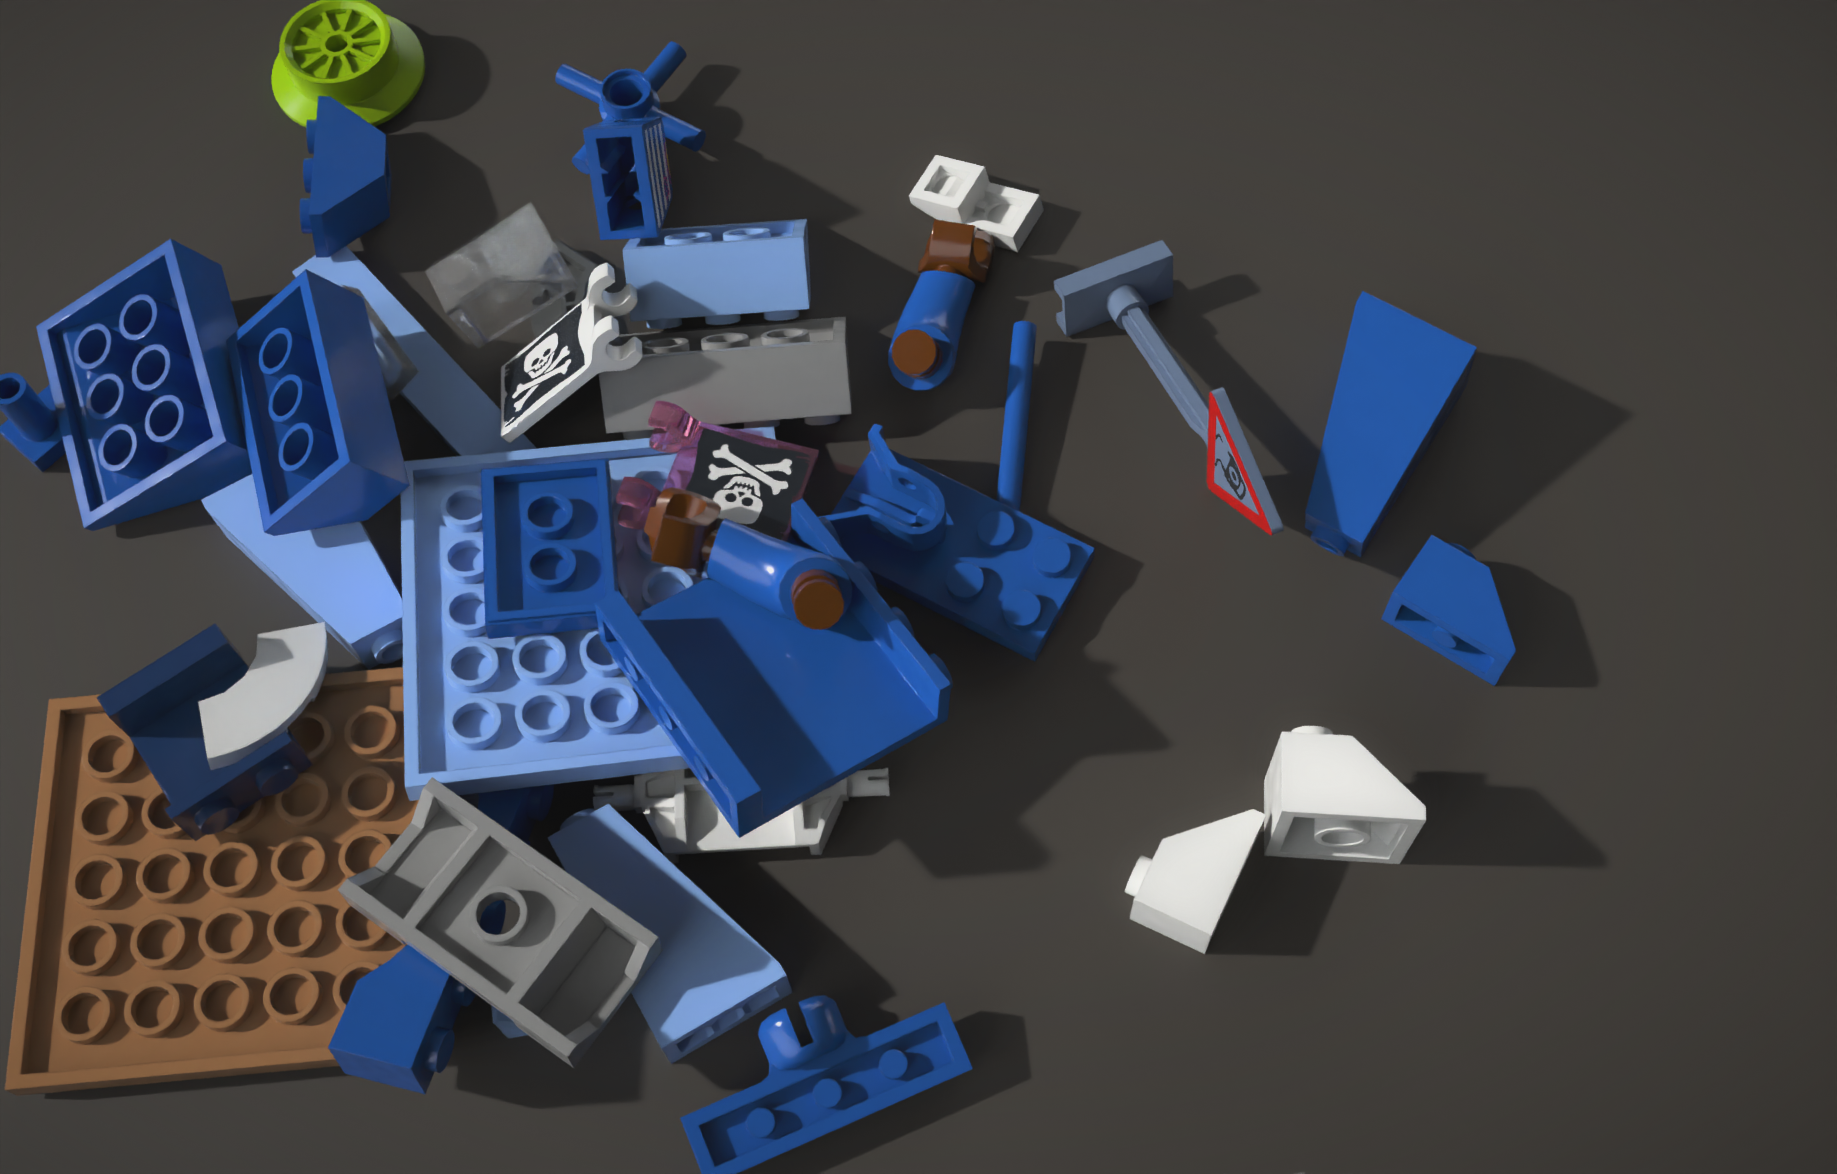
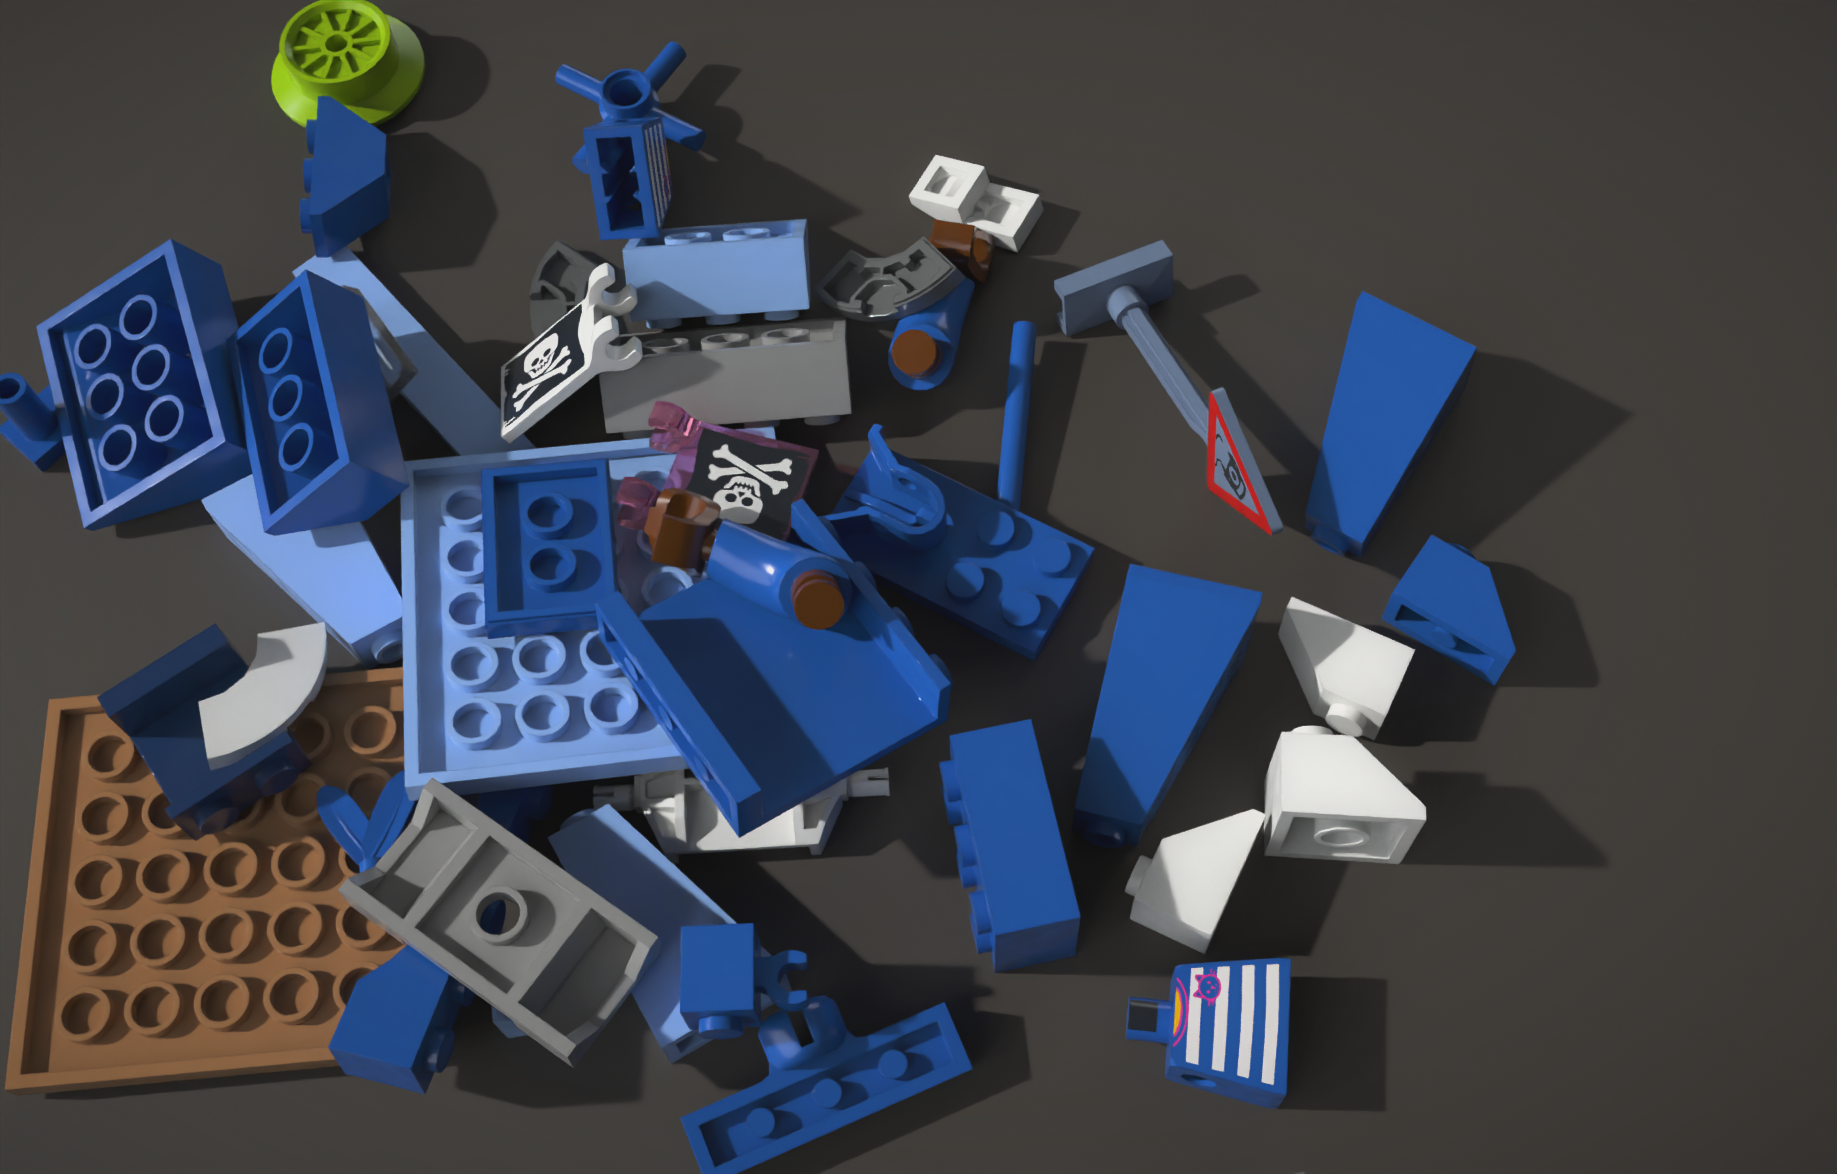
clear slope [425,202,578,349] -> none
none -> blue piece [316,770,418,873]
none -> blue brick [680,923,809,1039]
none -> dark grey tile [811,236,966,322]
none -> blue brick [939,719,1081,973]
none -> blue slope [1072,564,1263,848]
none -> blue torso [1126,958,1291,1109]
none -> white slope [1278,597,1415,740]

